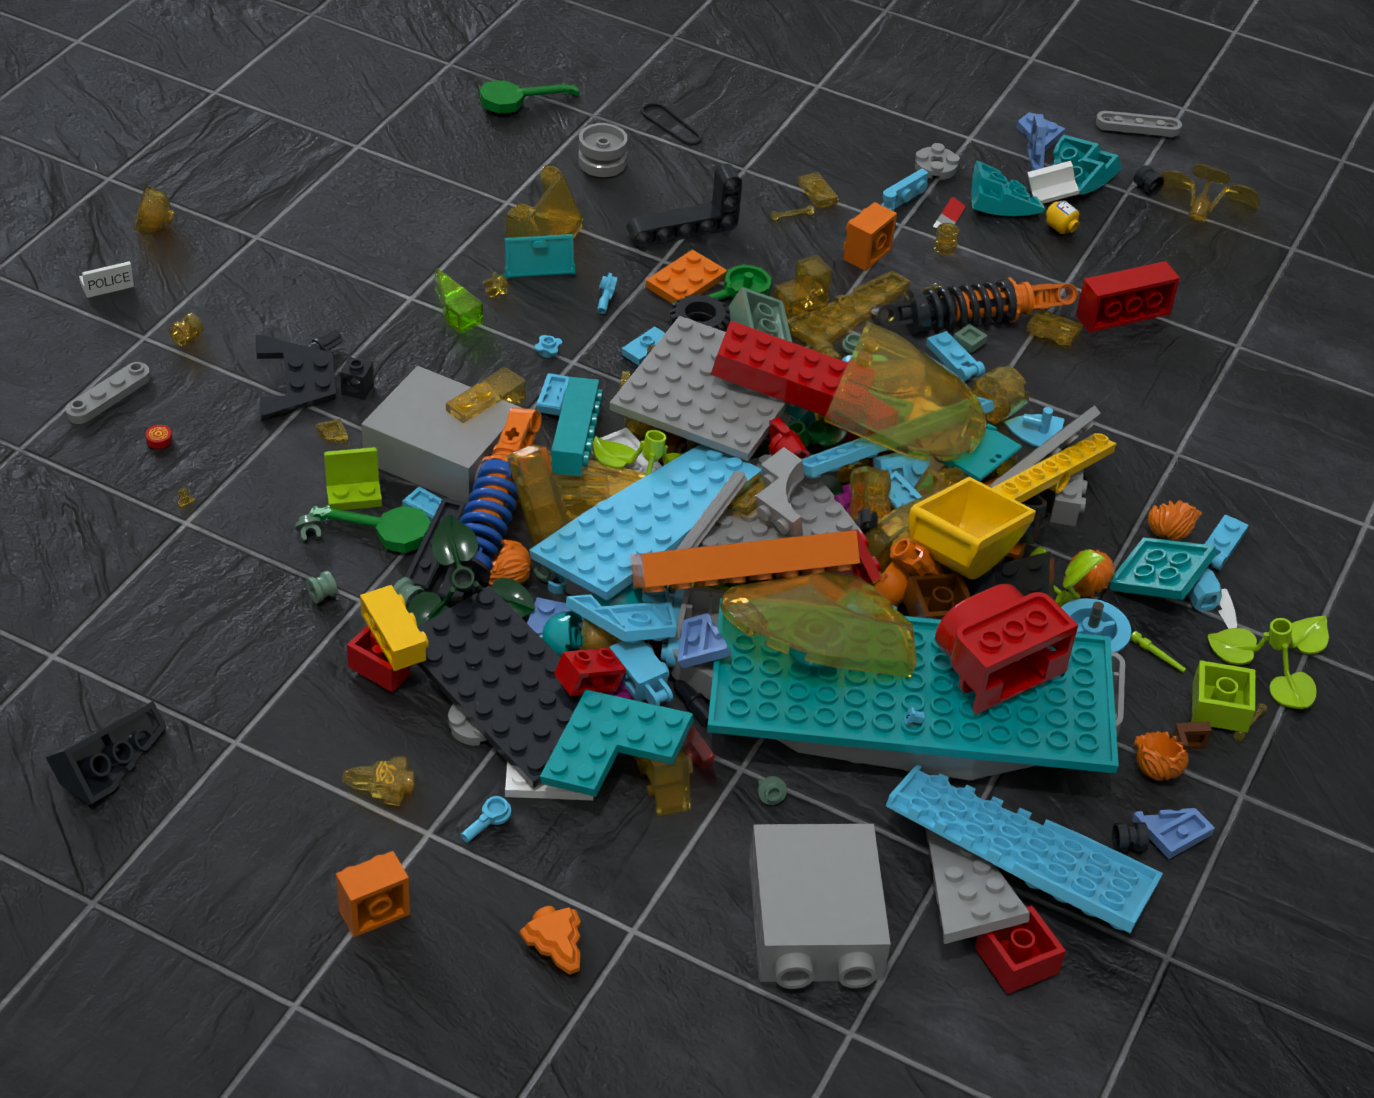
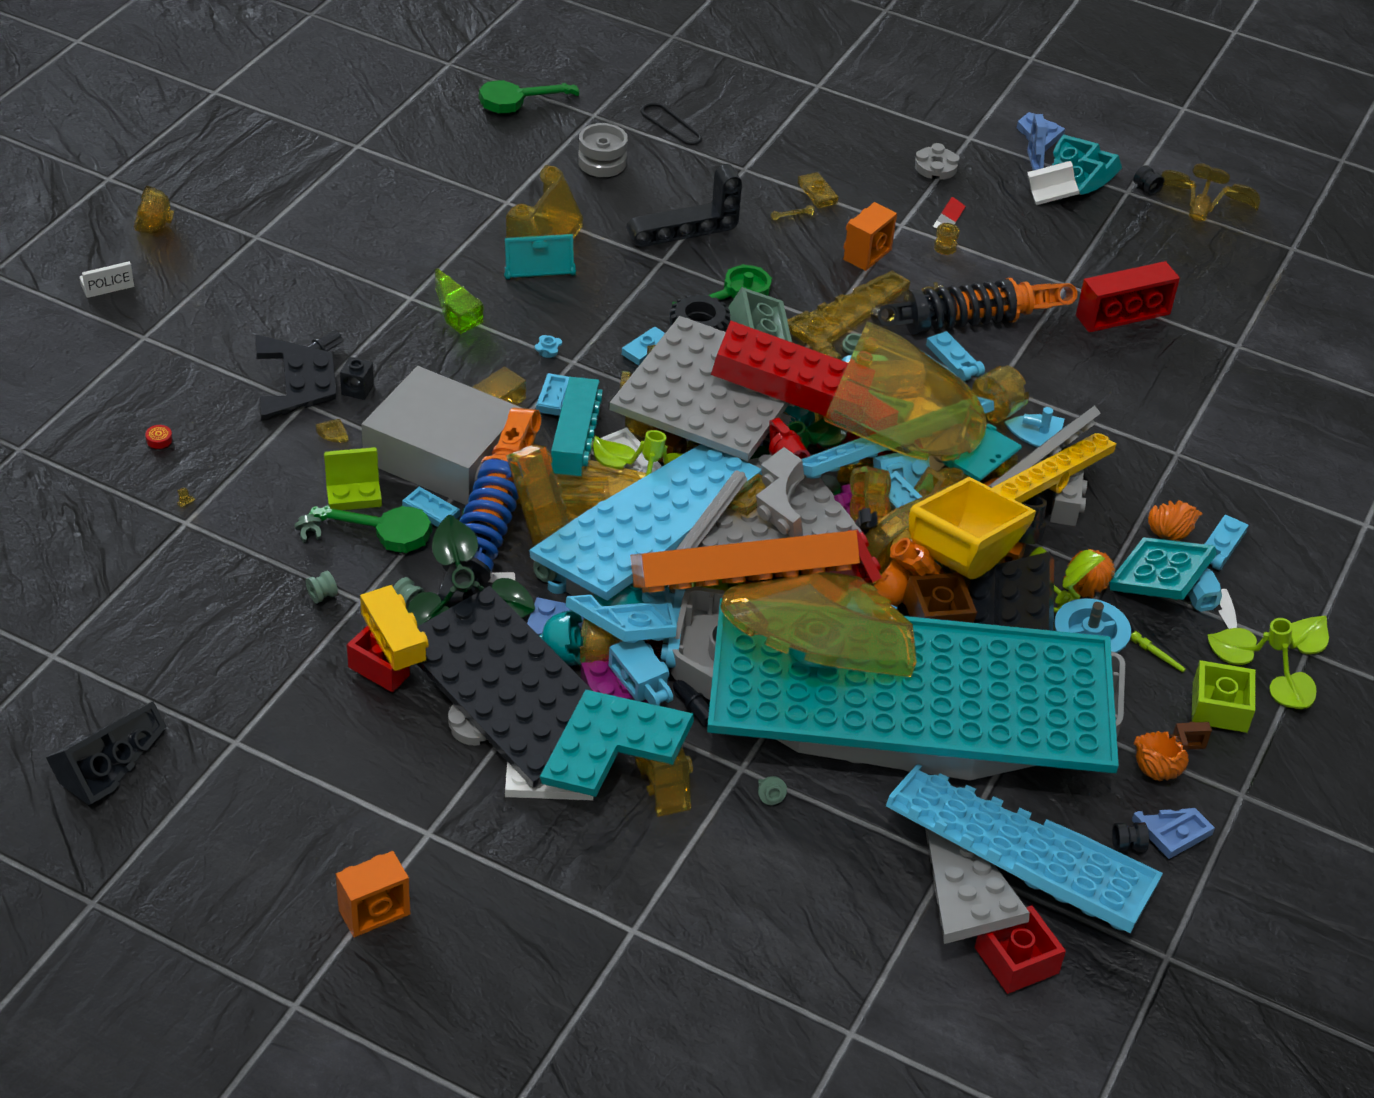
light grey plate [65,362,150,424] -> none
clear yellow wheel [168,312,204,346] -> none
clear yellow rock [342,756,415,806] -> none
black tile [405,498,467,592] -> none
clear yellow plate [446,380,502,423] -> none
medium azure plate [460,796,511,843] -> none
clear yellow plate [483,272,509,297] -> none
orange hair [489,540,531,588] -> none
orange rock [519,906,581,975] -> none
red brick [554,648,626,696] -> none
medium azure plate [597,273,617,314] -> none
orange plate [645,250,727,303] -> none
medium blue wing [677,613,732,669] -> none
clear red wing [683,724,715,771] -> none
light grey brick [749,824,891,989] -> none
clear yellow brick [774,254,832,320] -> none
medium azure plate [882,169,929,211] -> none
medium azure piece [904,707,925,725] -> none
red brick [935,584,1078,714] -> none
sand green plate [954,324,988,353] -> none
teal brick [971,161,1045,216] -> none
clear yellow plate [1026,309,1083,346] -> none
yellow head [1046,201,1080,234] -> none
light grey plate [1095,111,1182,138] -> none
clear yellow hinge [1233,703,1267,743] -> none

